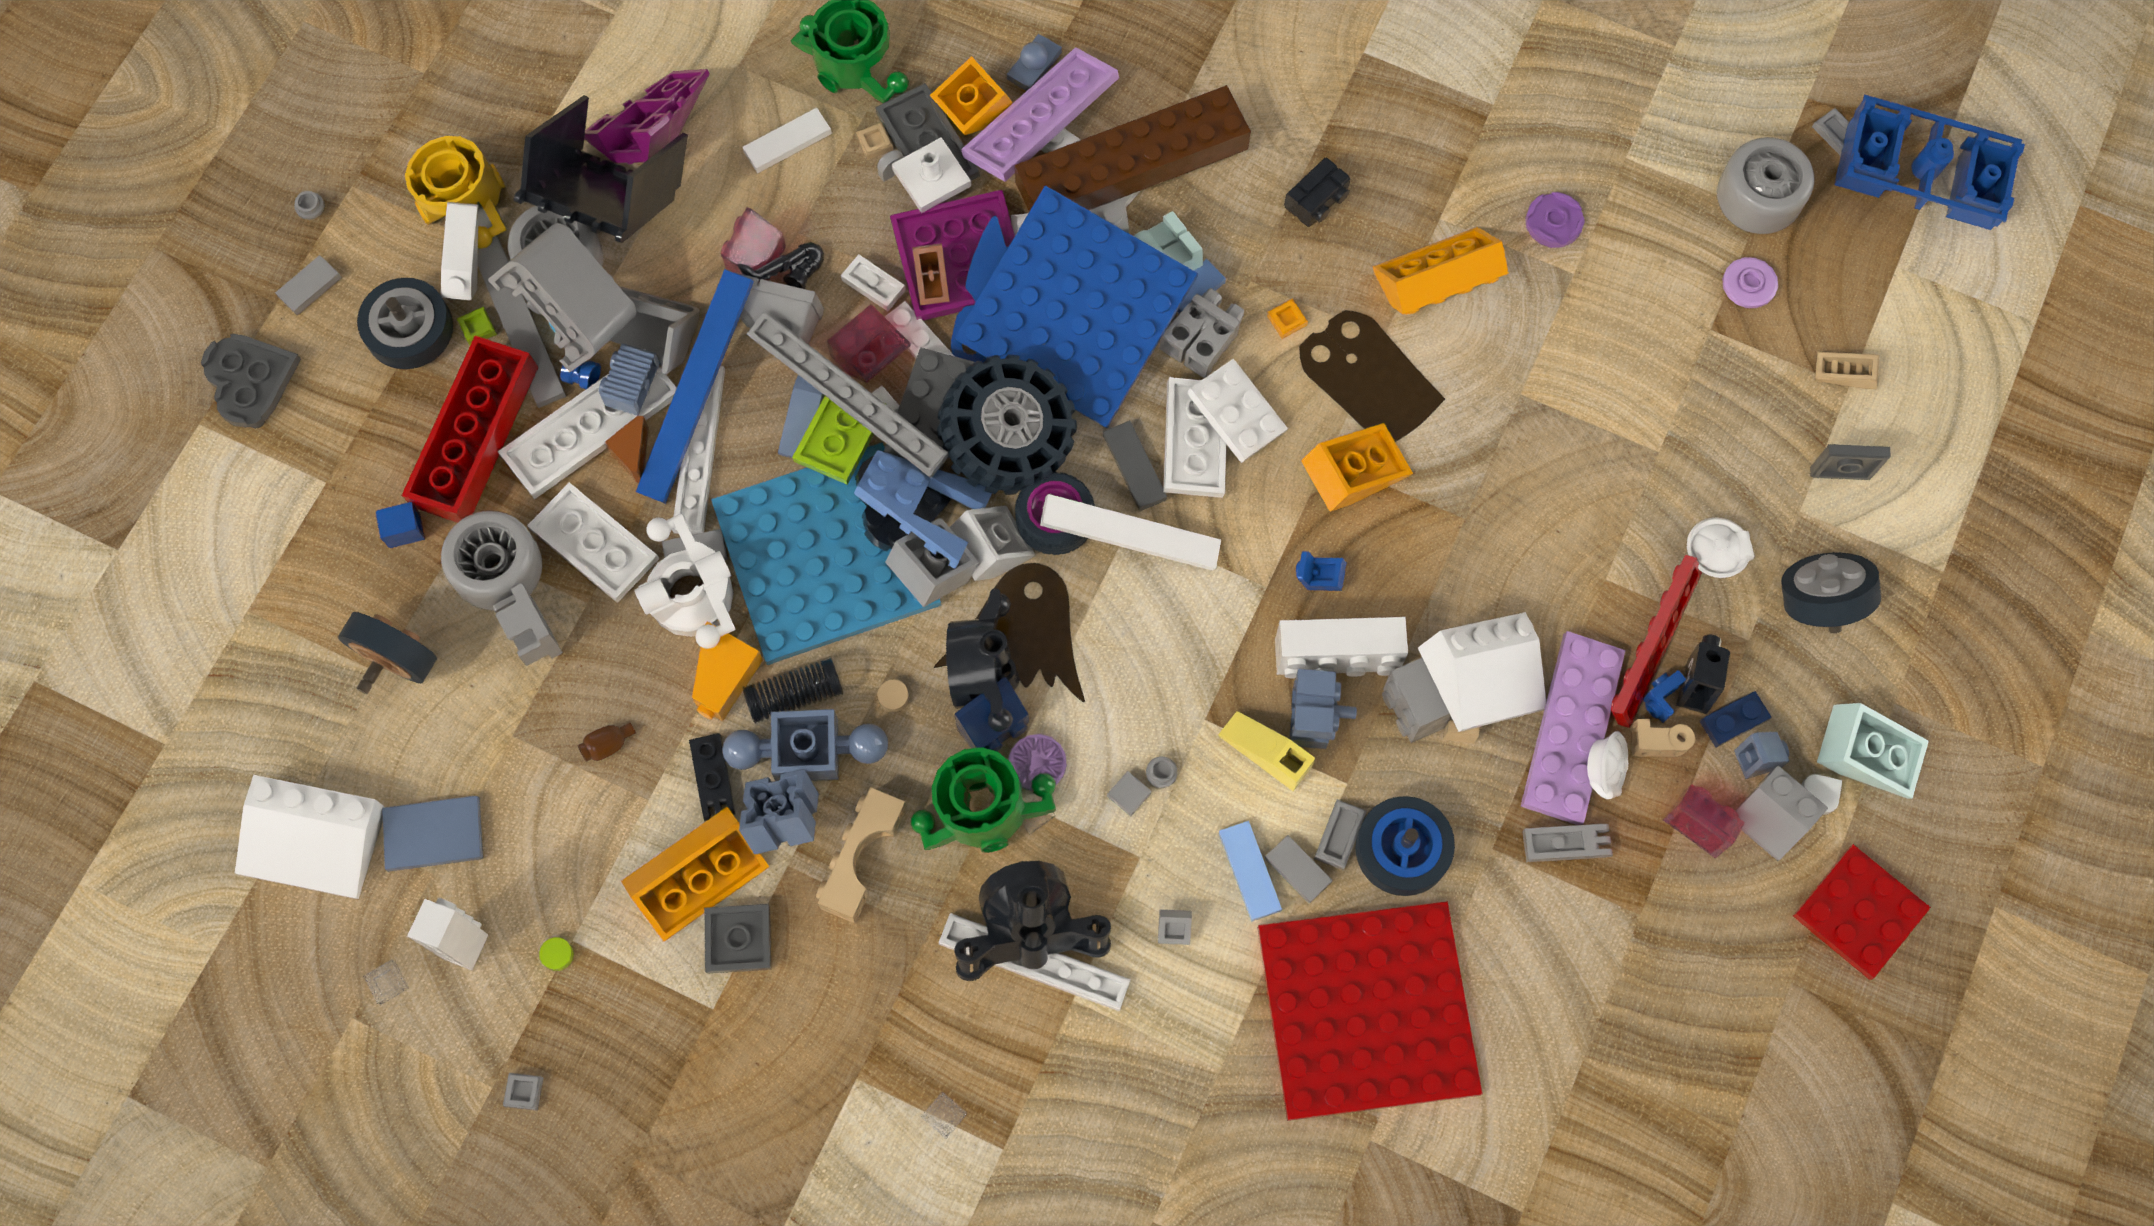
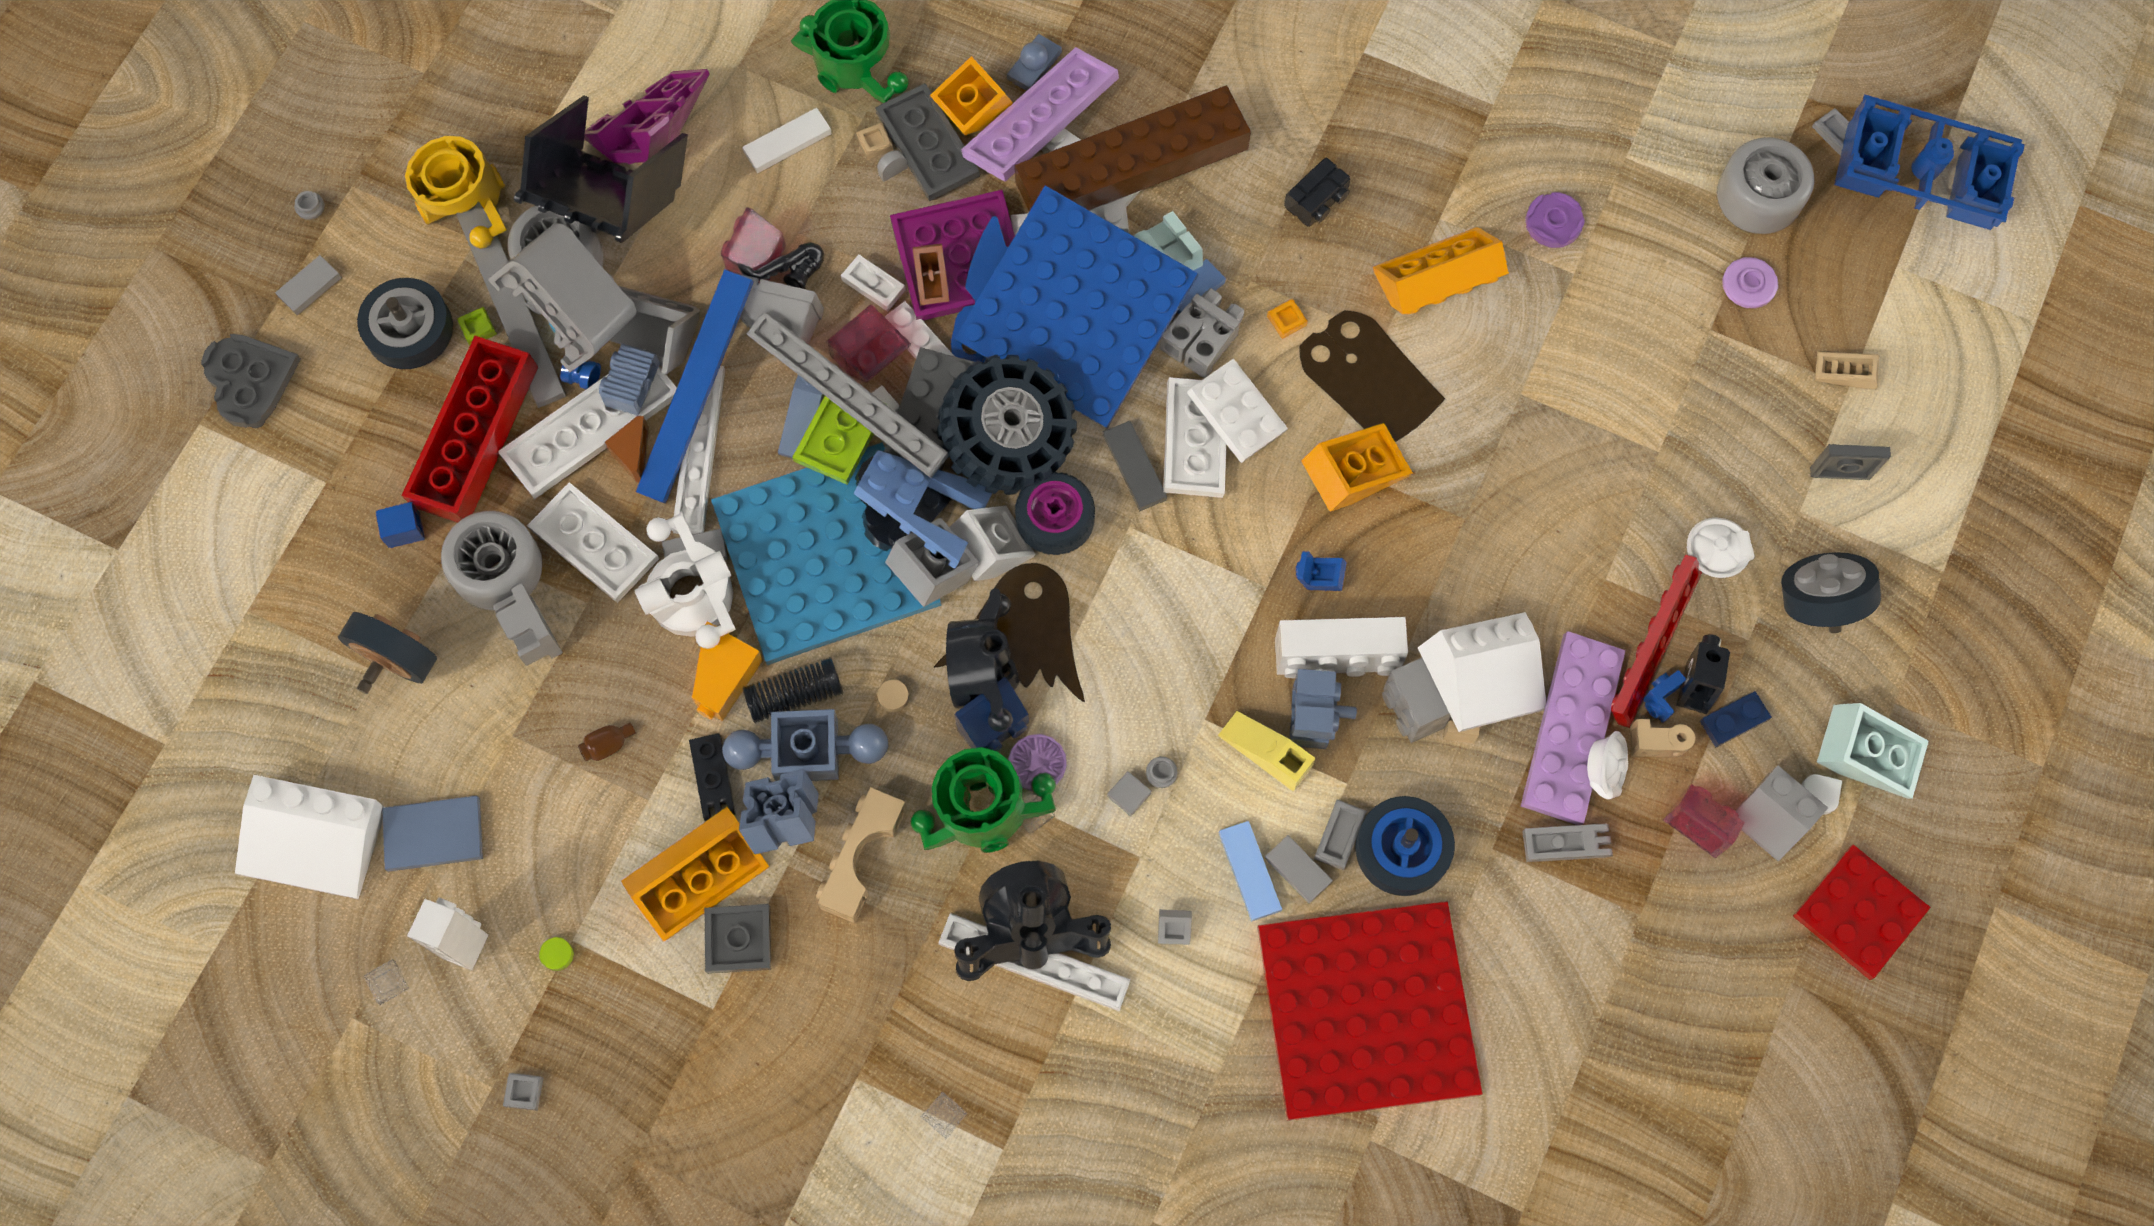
white slope [441,202,478,300] -> none
white tile [892,137,971,213] -> none
white tile [1040,494,1221,571] -> none
sand blue slope [1734,732,1789,779] -> none

